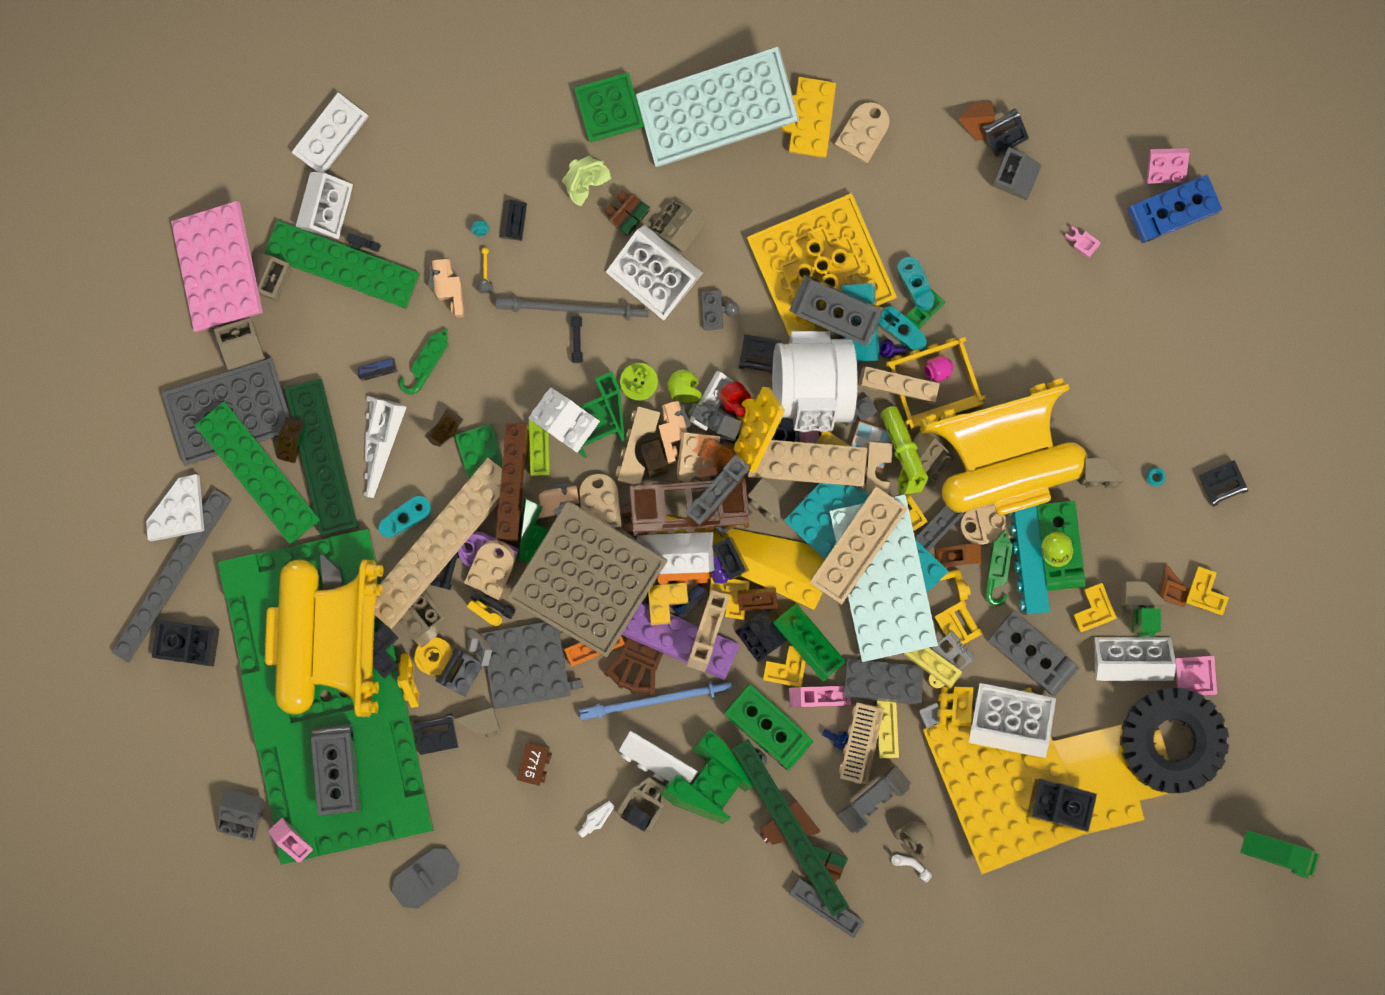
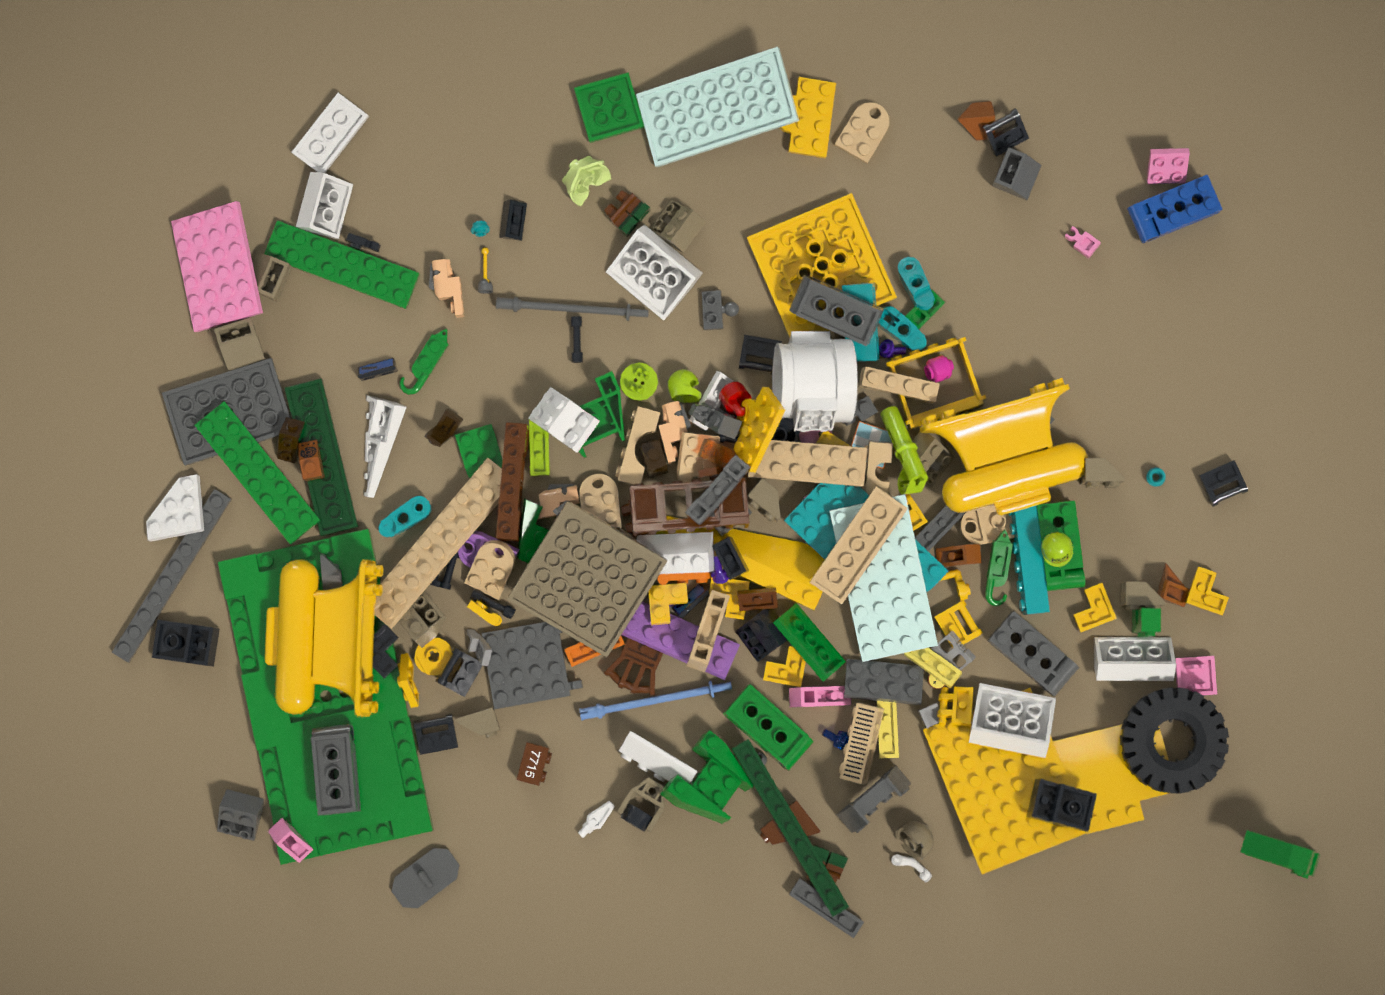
none -> dark orange slope [298,440,325,481]

